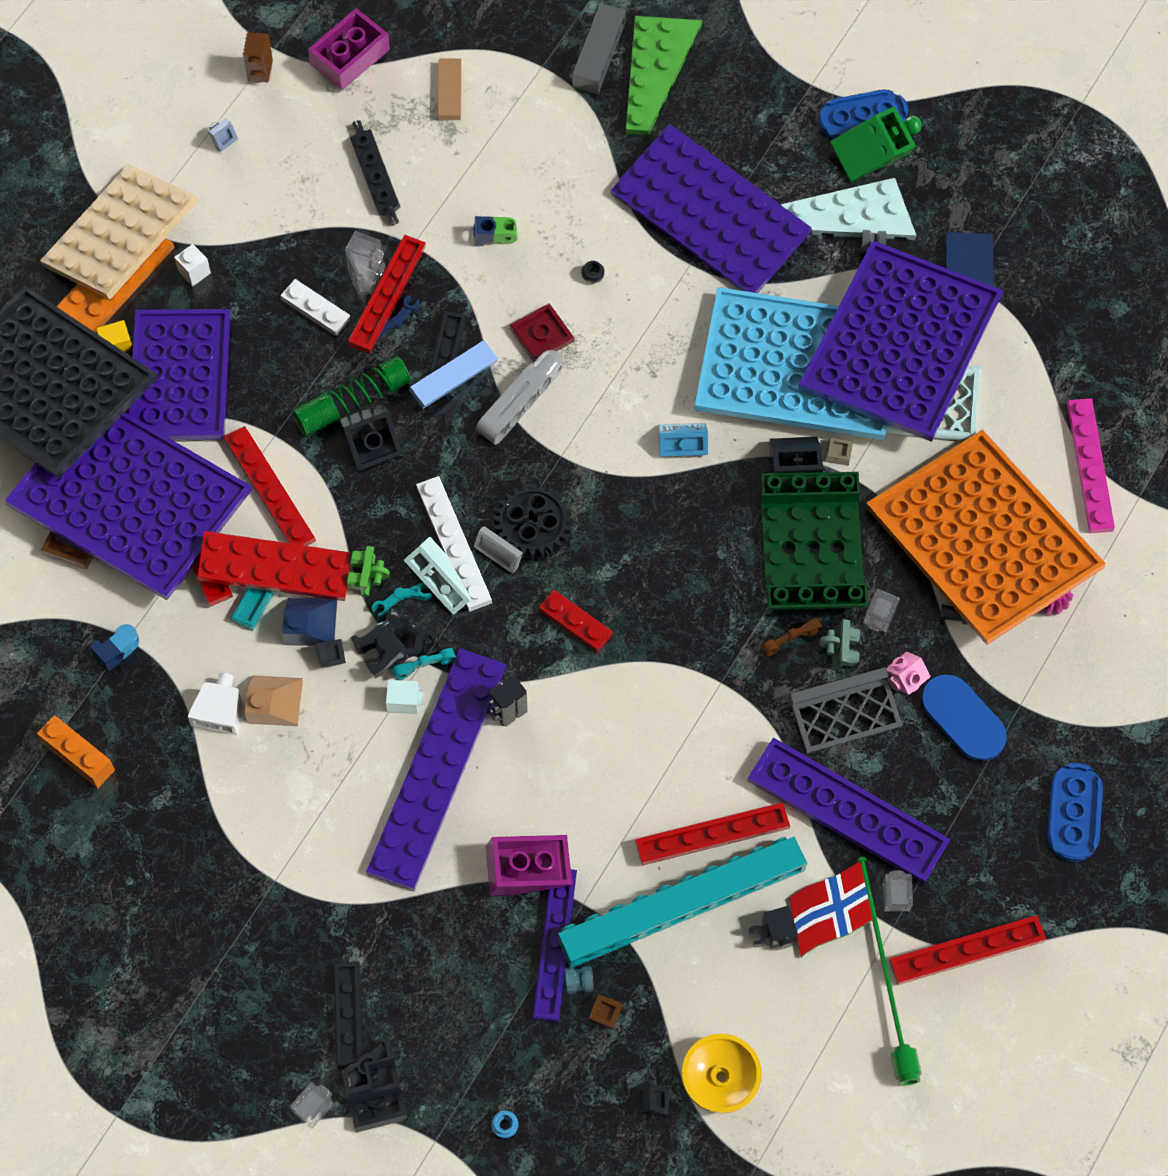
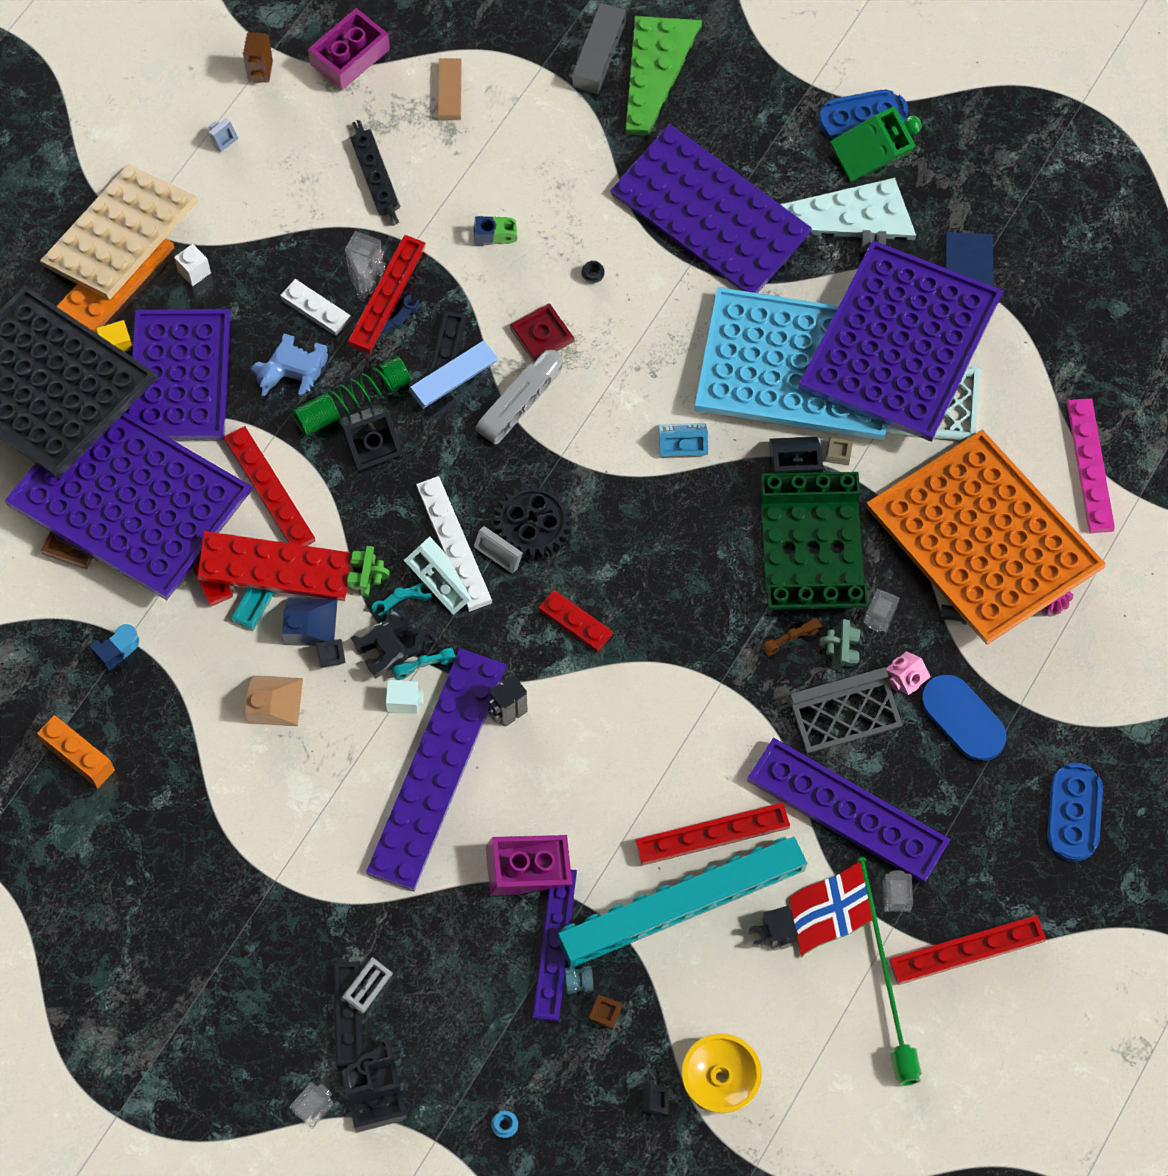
white torso [188,673,241,735] -> none
none -> medium blue animal [251,334,328,396]
none -> light grey tile [341,957,393,1015]

